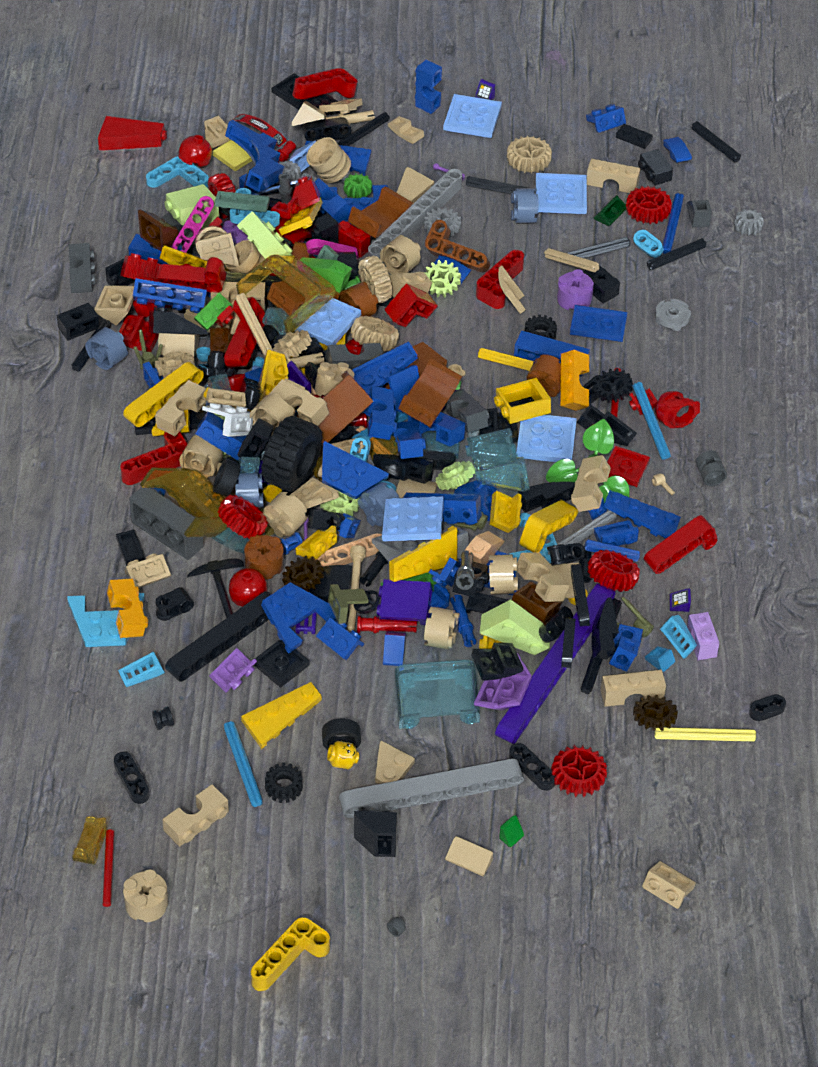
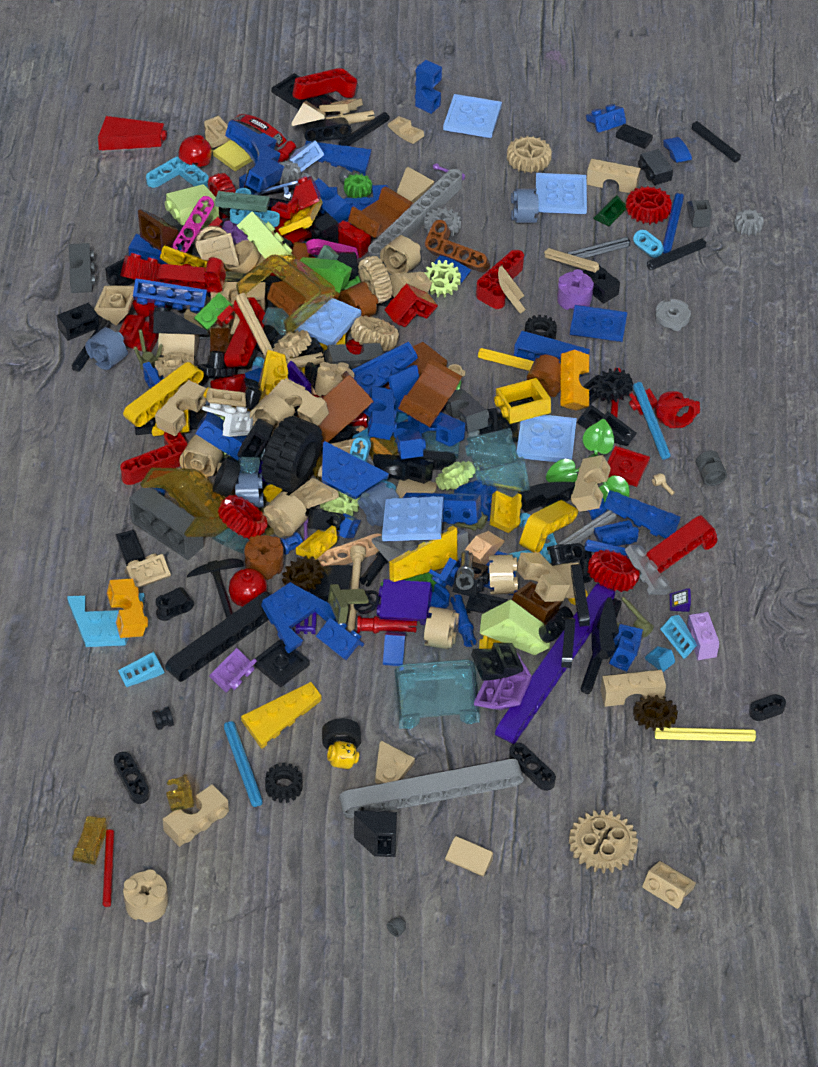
medium azure hinge [196,347,210,362] -> none
clear light blue bracket [205,373,231,391] -> none
yellow beam [251,917,330,991] -> none
dark grey pin [278,173,292,204] -> none
tan wheel [306,137,351,183] -> none
black axle [466,176,530,194] -> none
slope [475,79,495,100] -> none
green slope [499,815,524,847] -> none
red gear [551,744,607,798] -> none
none -> clear yellow hinge [166,774,194,811]
none -> tan gear [569,810,638,873]
none -> light grey wing [625,545,672,595]

